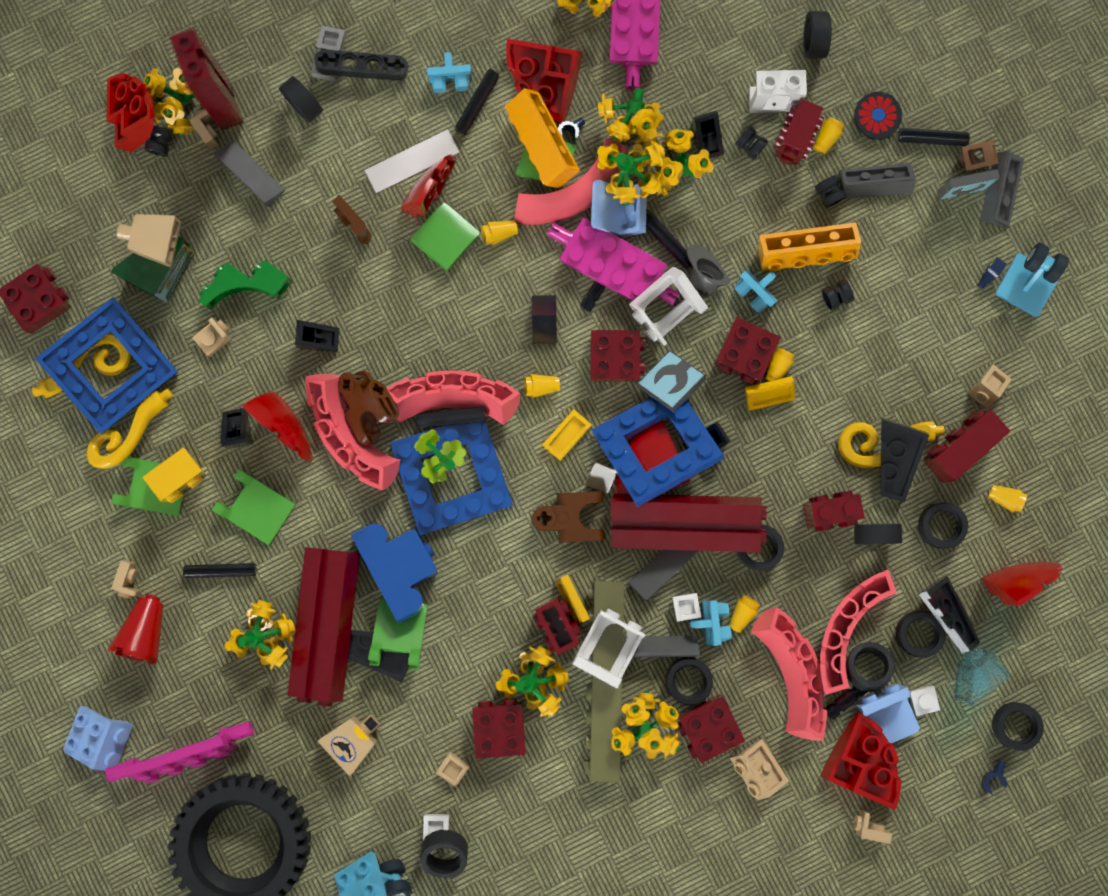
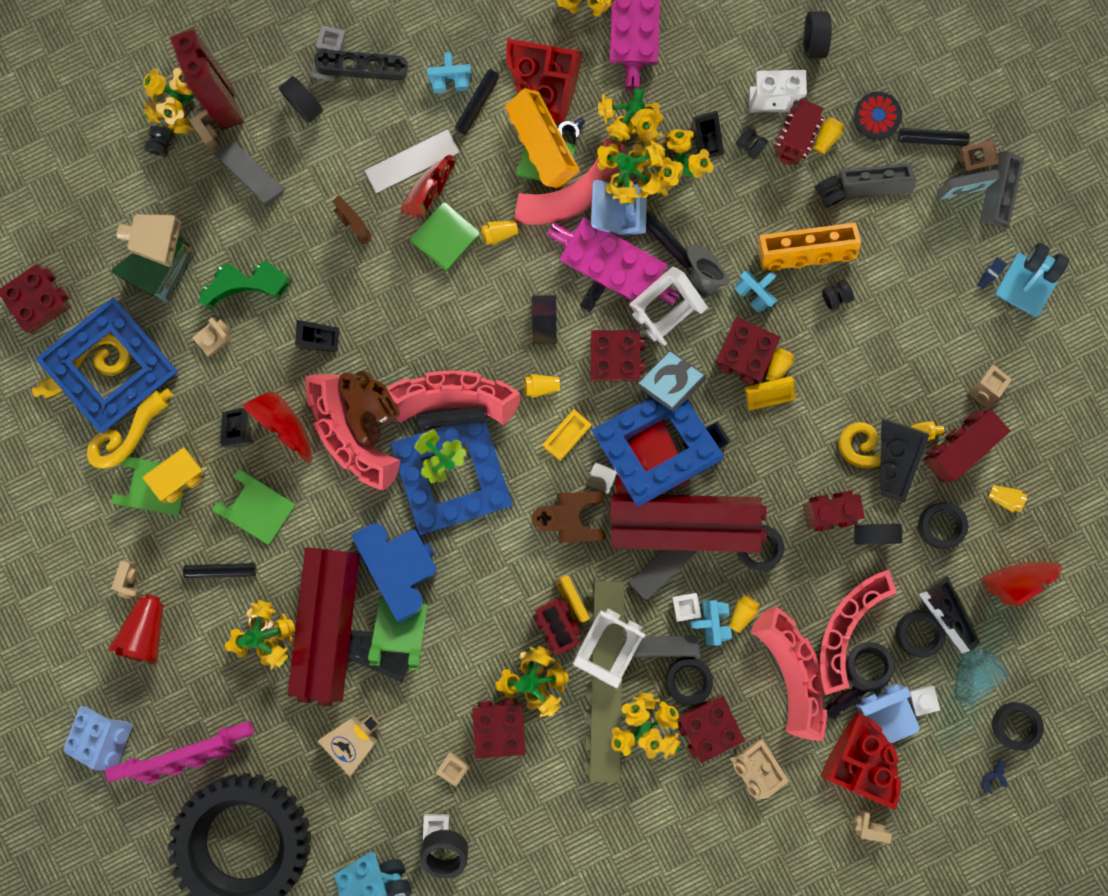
red brick [107,73,154,153] -> none

